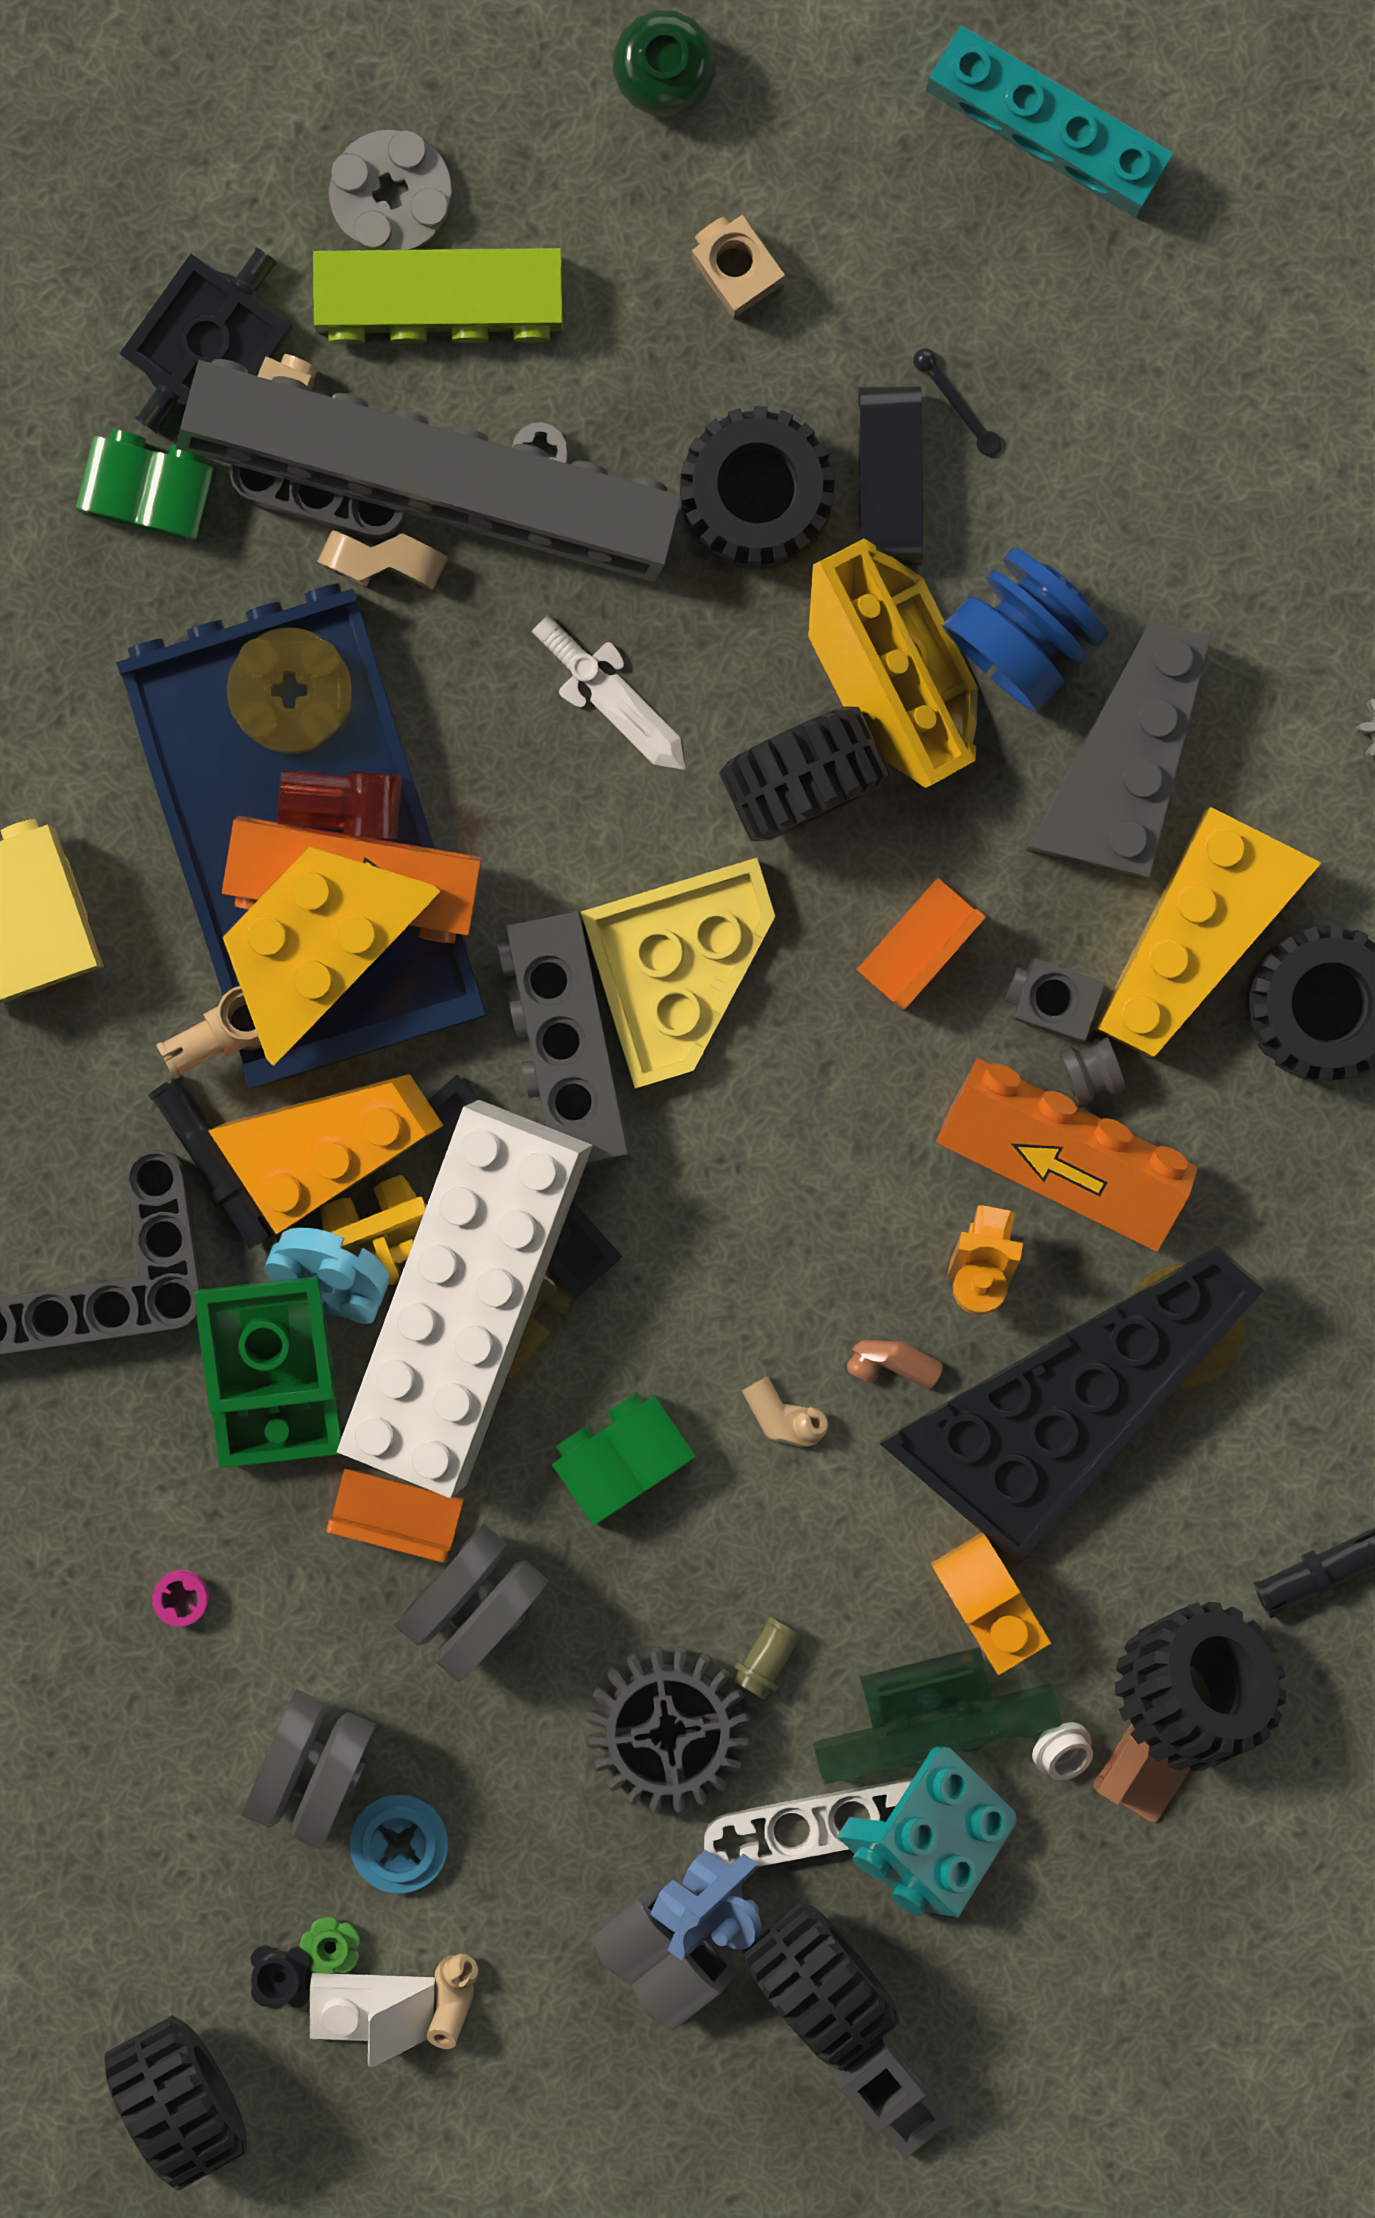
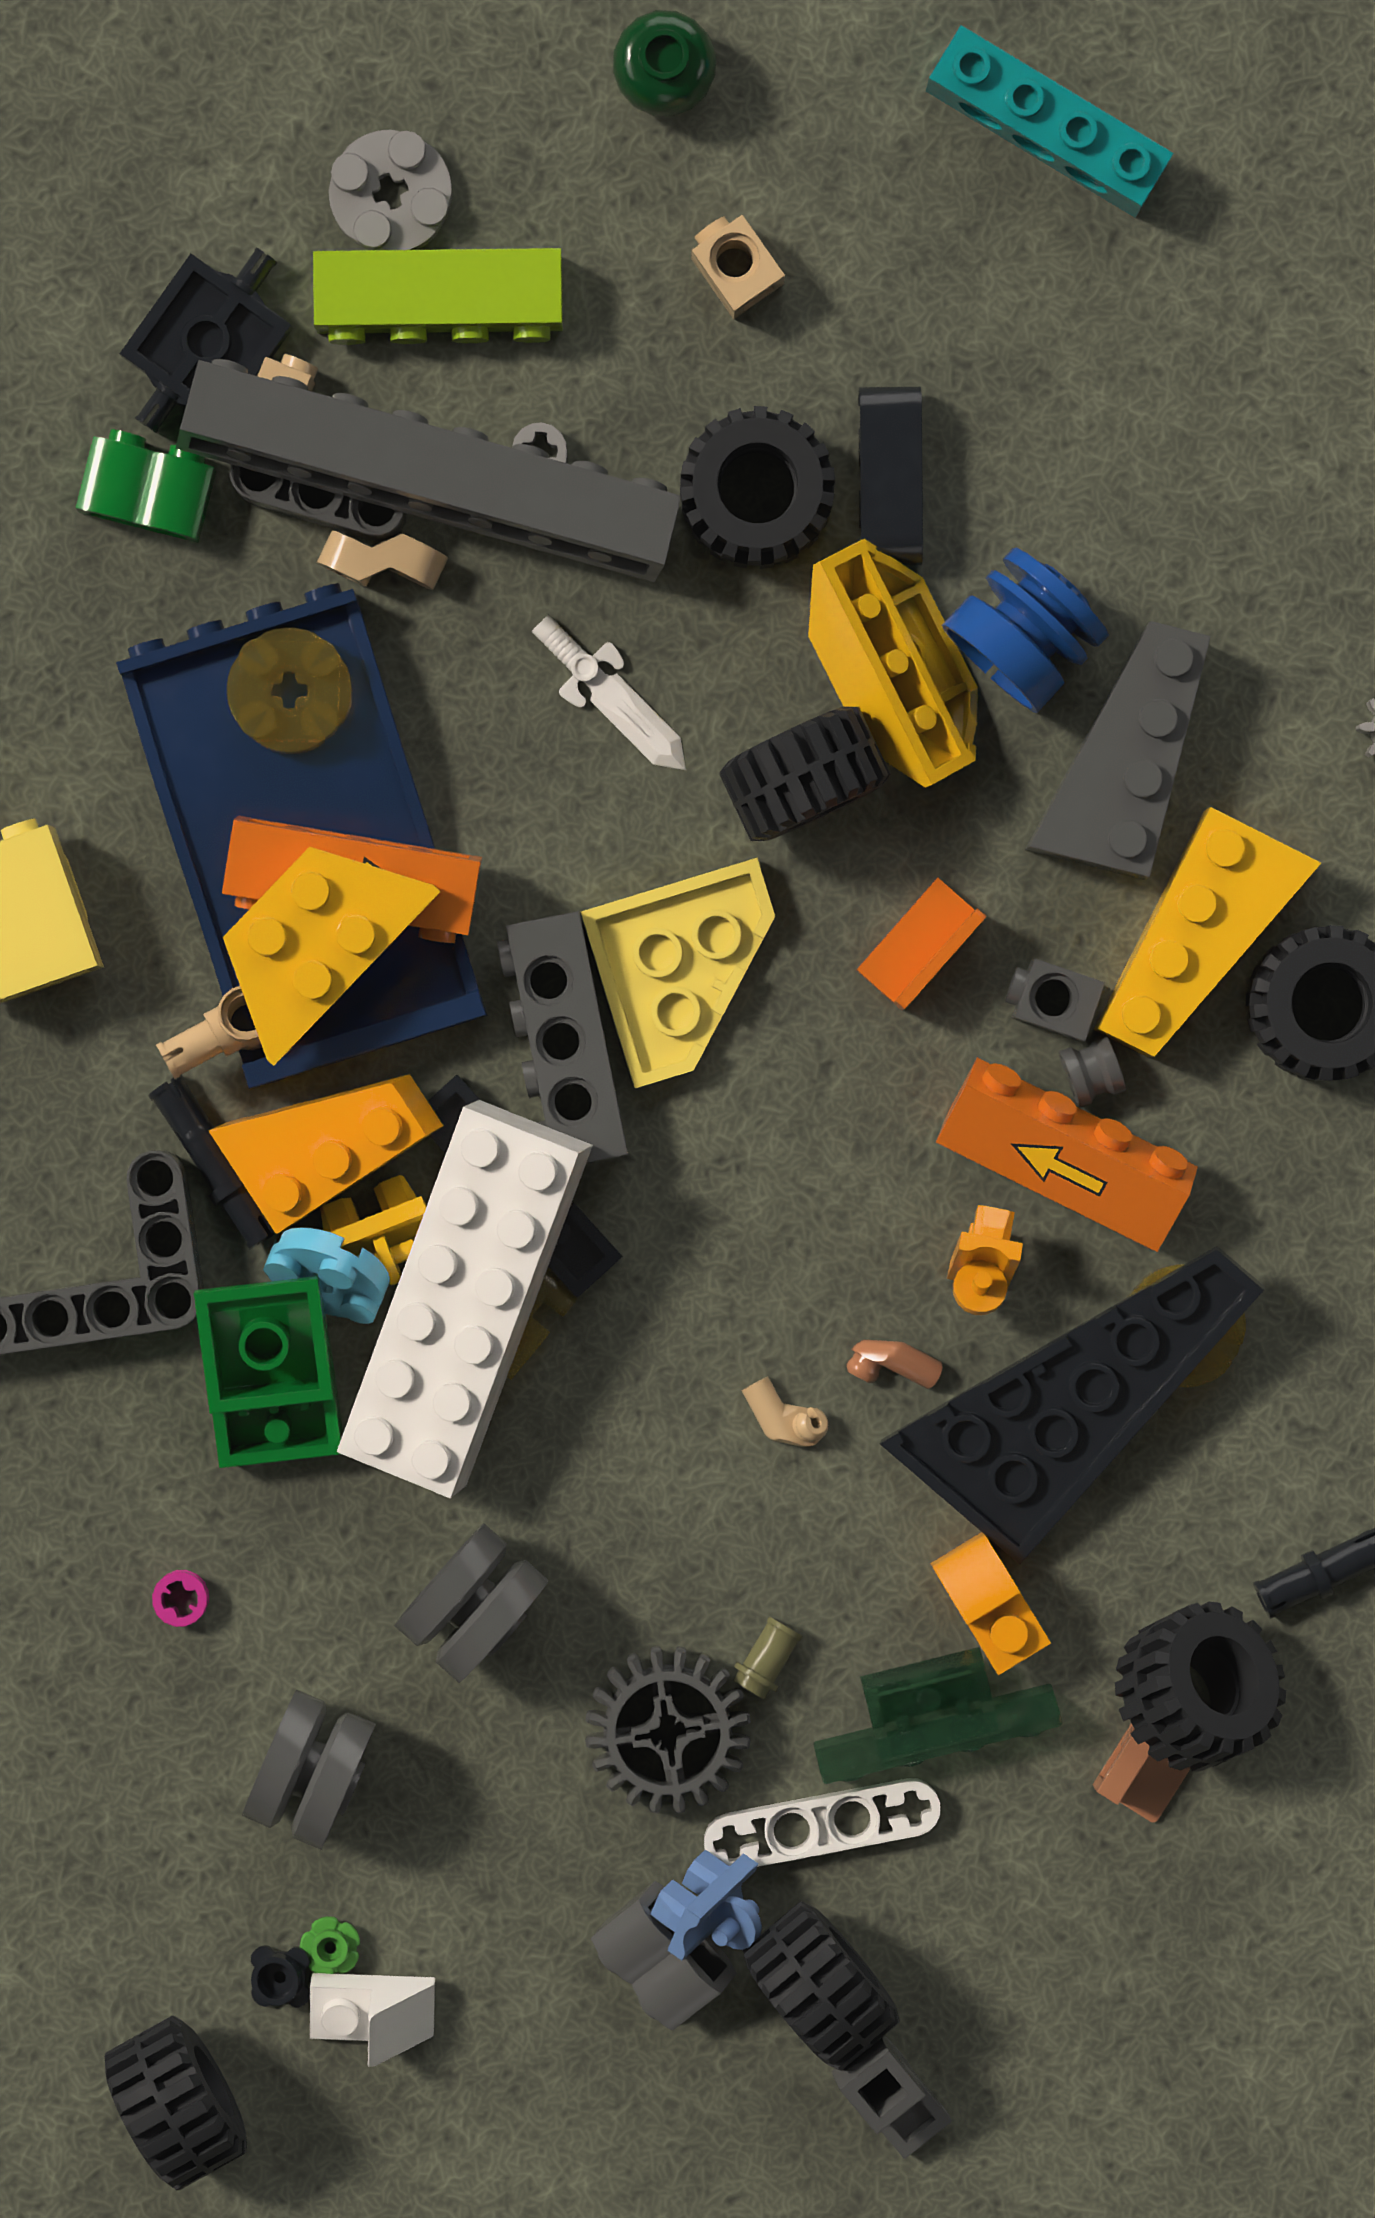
clear red piece [277,770,403,839] -> none
orange panel [326,1467,464,1563] -> none
dark azure gear [350,1794,448,1893] -> none
tan arm [427,1953,479,2049] -> none
green brick [552,1392,696,1526] -> none
teal bracket [837,1746,1016,1917] -> none
black hinge [913,348,1001,456] -> none
white plate [1032,1722,1093,1781] -> none

